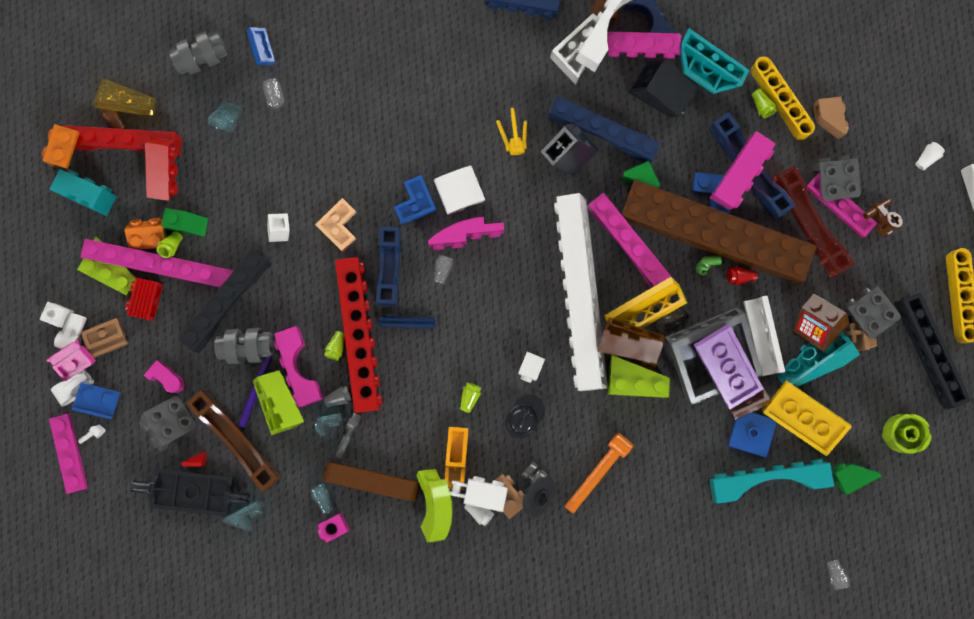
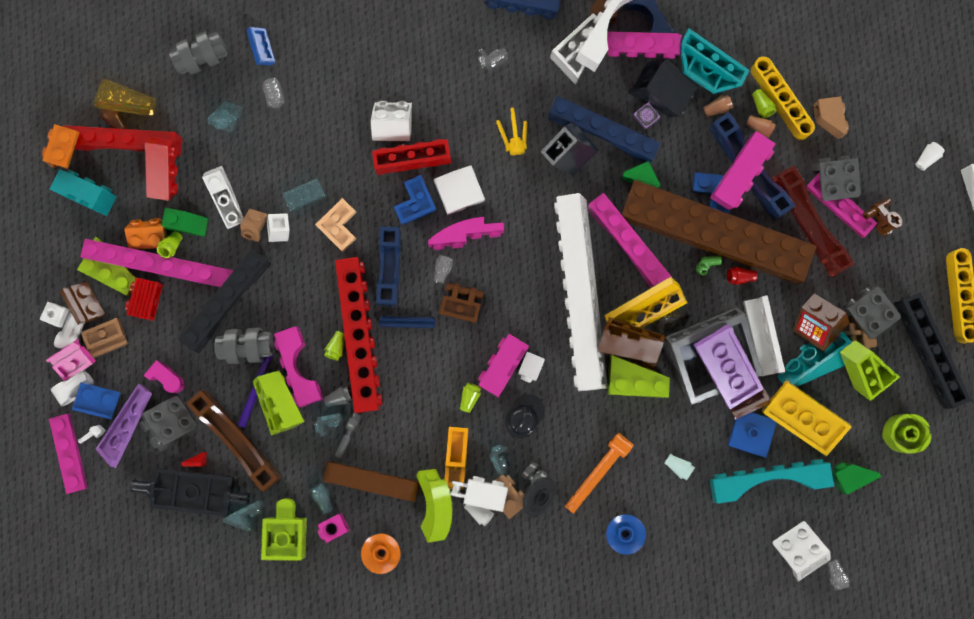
none -> plate [60,282,105,325]
none -> medium lavender wing [96,383,152,468]
none -> white slope [202,166,244,229]
none -> medium nougat bracket [240,208,267,242]
none -> lime brick [261,498,307,560]
none -> clear light blue plate [283,178,326,212]
none -> orange dish [361,534,401,574]
none -> white slope [371,101,412,141]
none -> red brick [372,139,452,175]
none -> reddish brown plate [439,283,484,323]
none -> clear bracket [478,48,508,71]
none -> dark pink wedge [478,334,529,398]
none -> clear light blue bracket [489,444,508,476]
none -> blue dish [606,514,646,555]
none -> tile [633,103,660,130]
none -> light aqua cone [664,454,695,480]
none -> nougat cone [703,94,733,117]
none -> nougat cone [746,115,776,138]
none -> white bracket [773,521,831,581]
none -> lime wedge [840,341,900,401]

